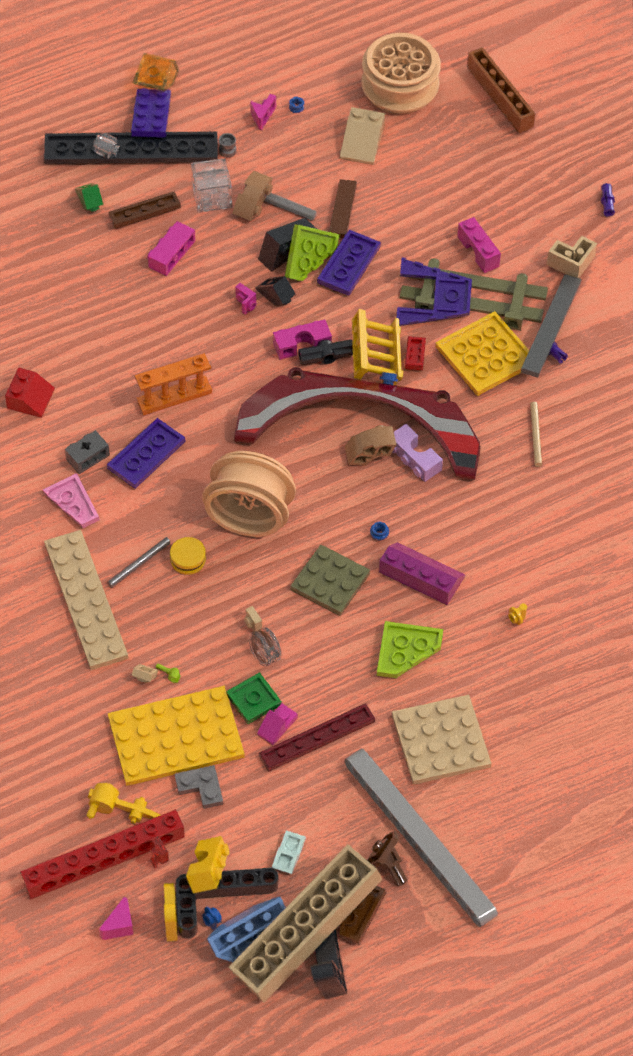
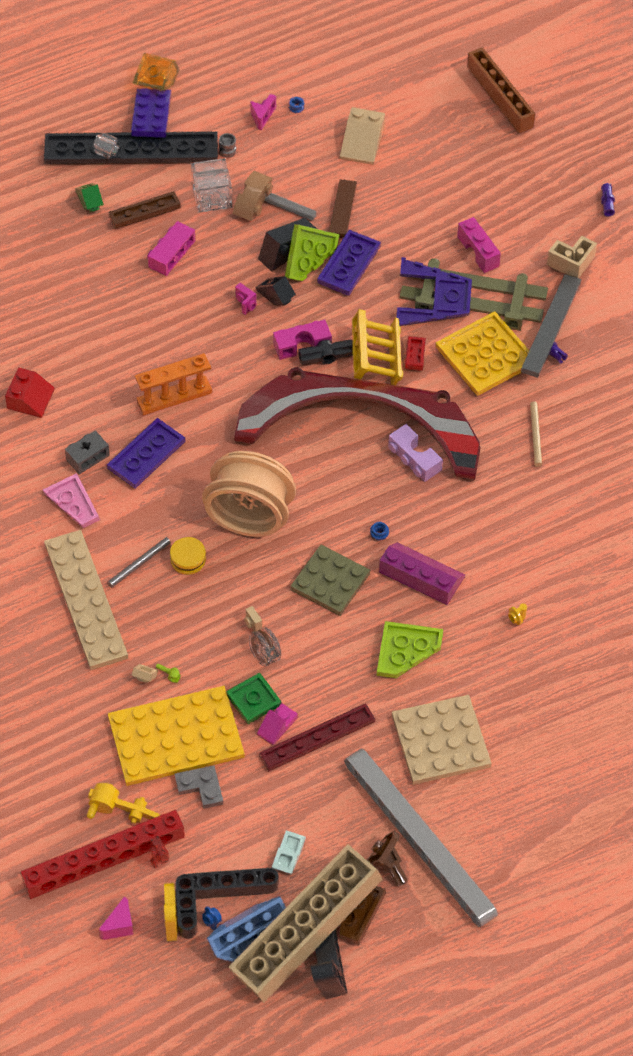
yellow arch [186,836,229,893] -> none
medium nougat brick [345,425,397,466] -> none
light nougat wheel [361,33,441,114] -> none
blue plate [379,372,398,385] -> none

